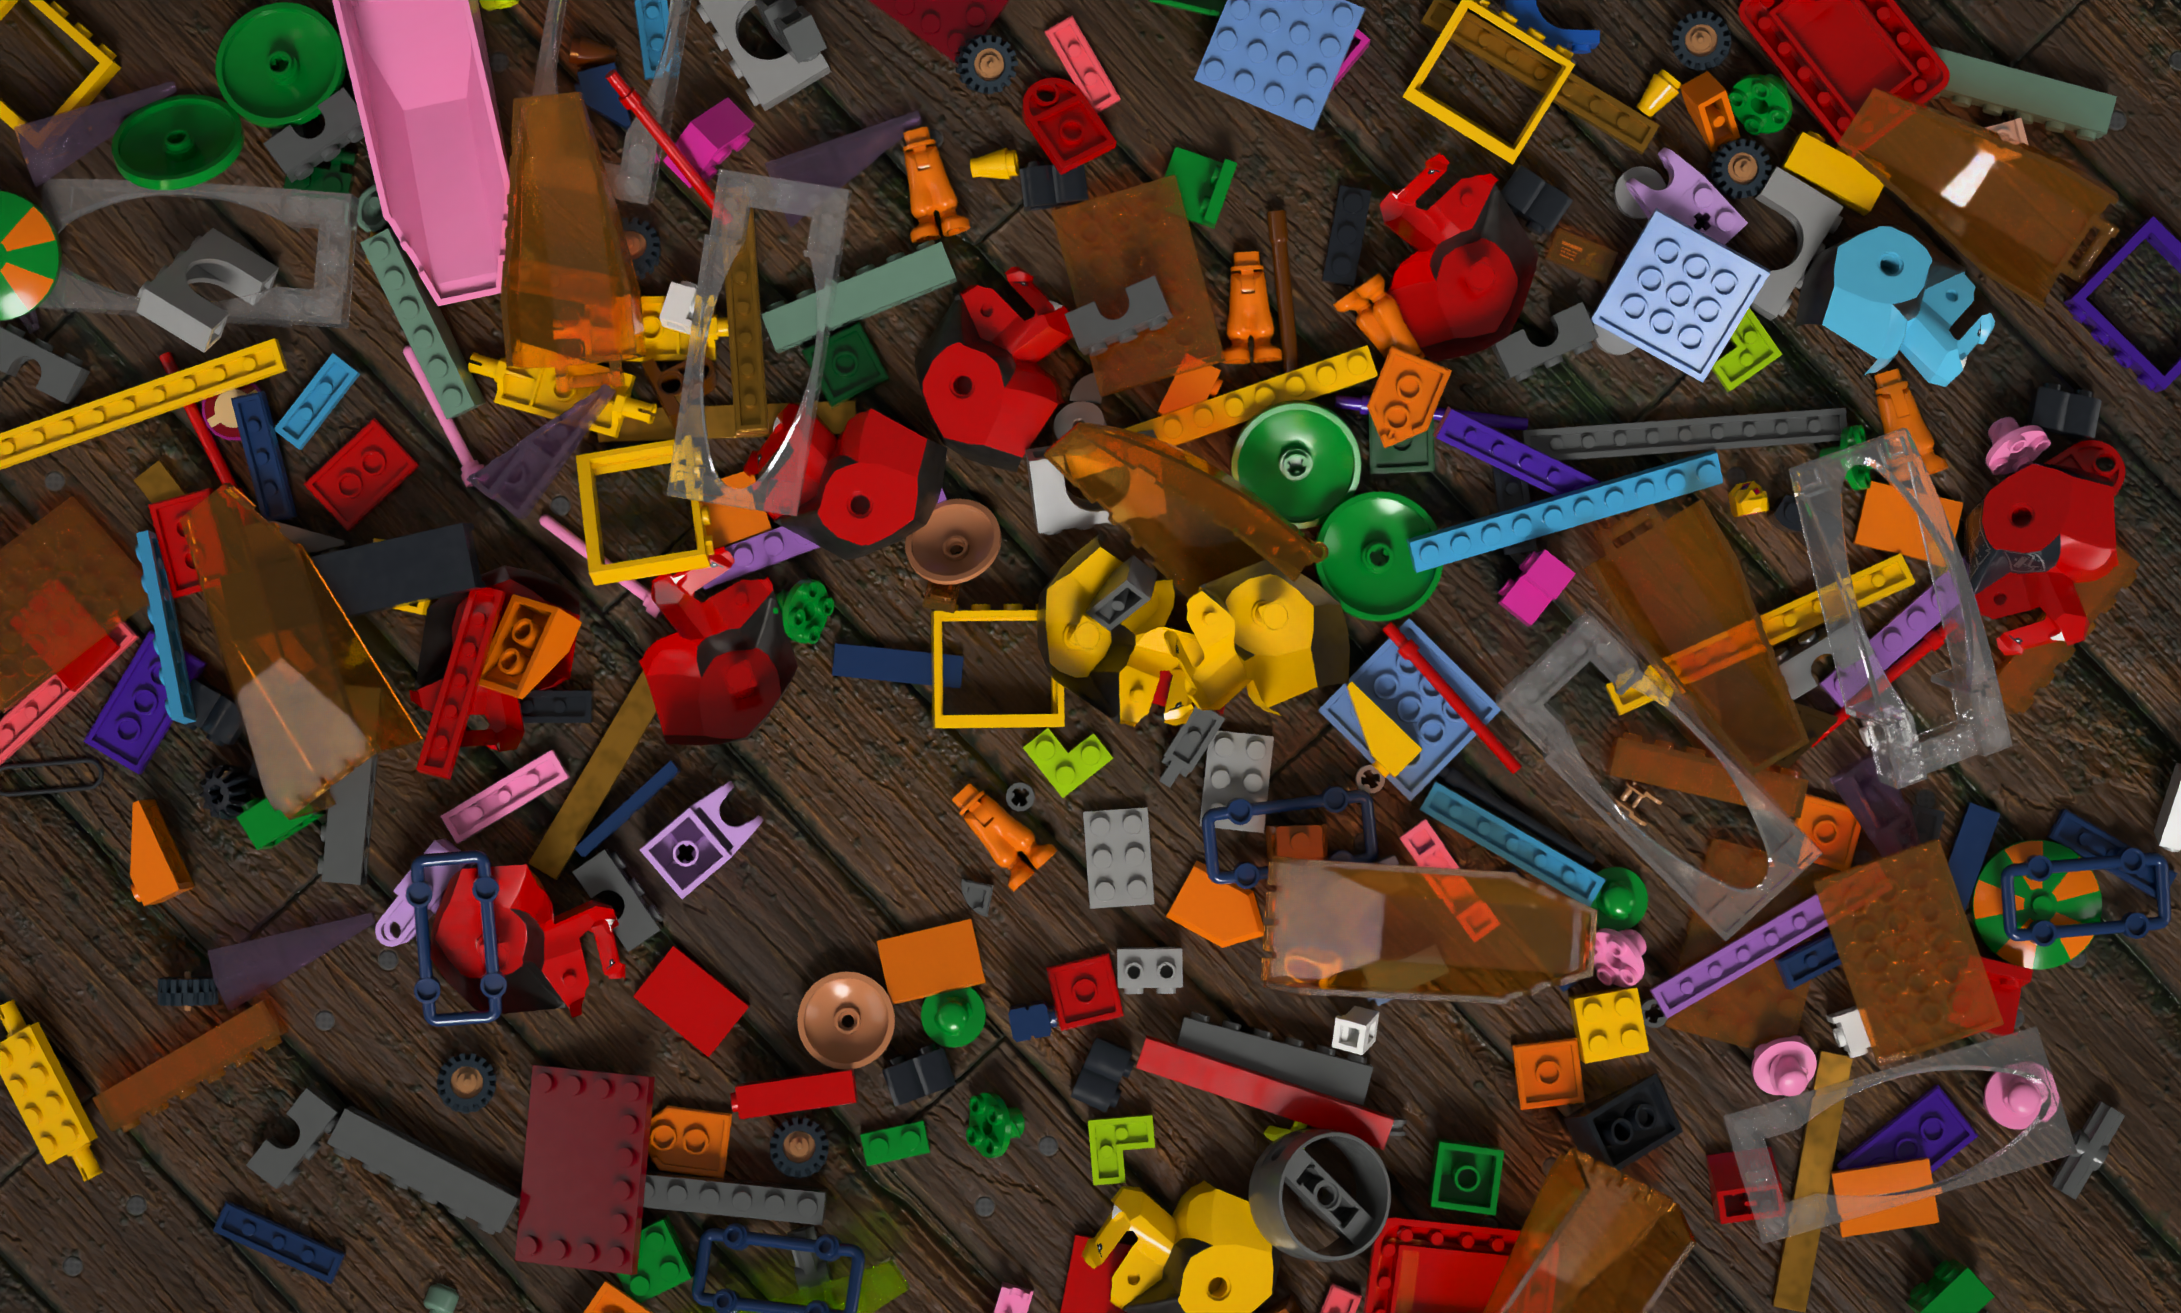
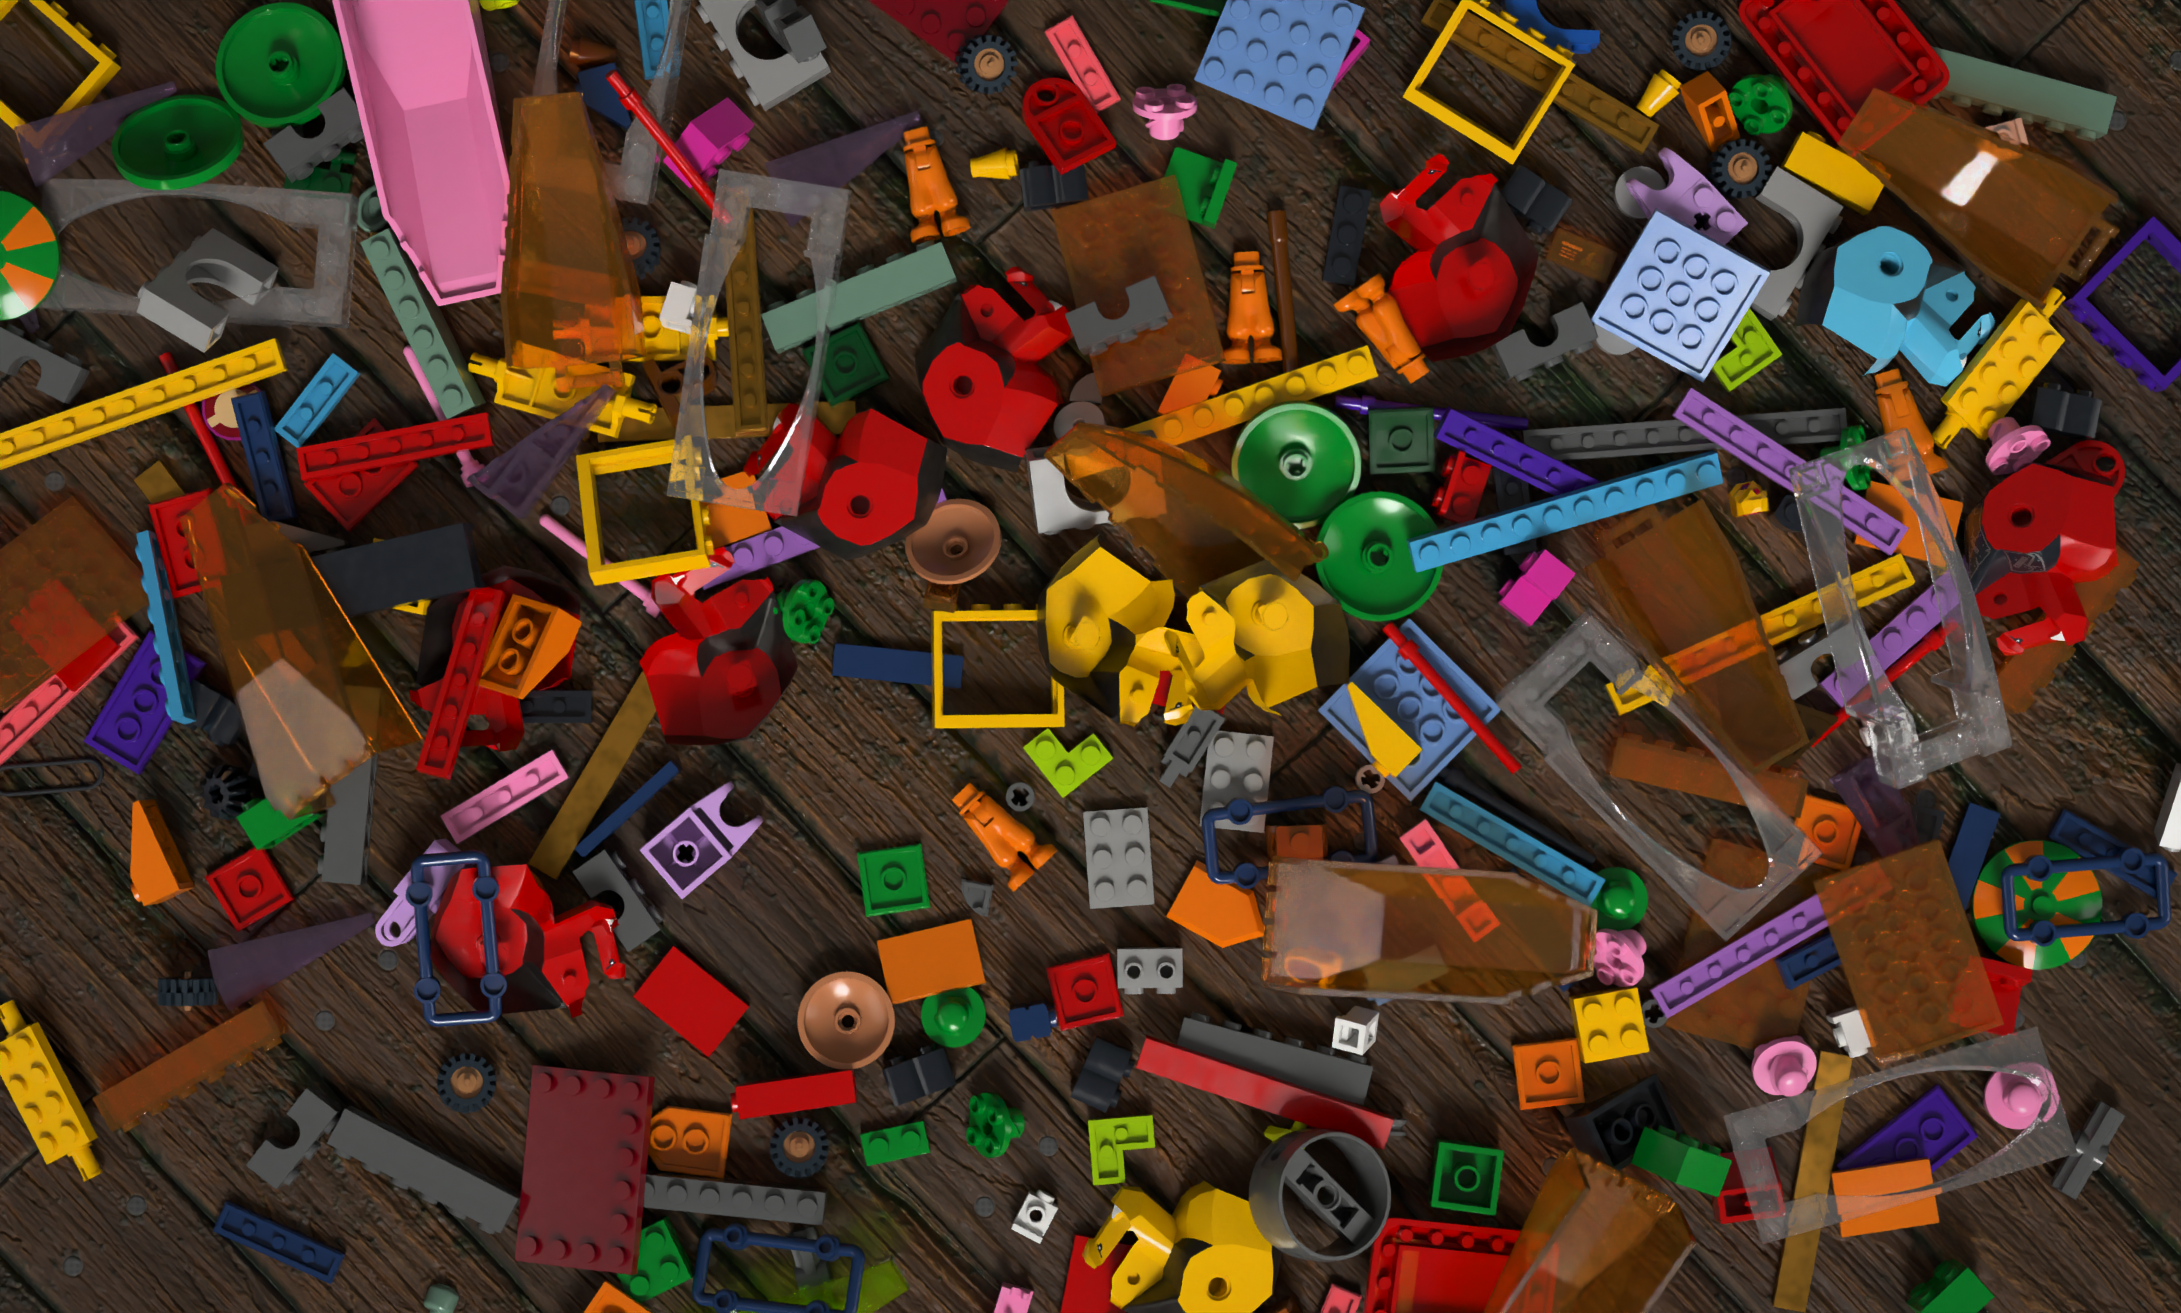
dark grey slope [1085,555,1158,631] -> none
orange tile [1367,346,1452,449] -> none
medium nougat piece [1613,780,1664,826] -> none
none -> red tile [205,847,295,932]
none -> red plate [296,412,495,481]
none -> green tile [857,843,931,917]
none -> white brick [1011,1189,1058,1244]
none -> bright pink plate [1133,84,1197,140]
none -> red bracket [1431,450,1492,524]
none -> green brick [1631,1125,1732,1197]
none -> medium lavender plate [1672,388,1909,555]
none -> yellow plate [1932,286,2066,450]

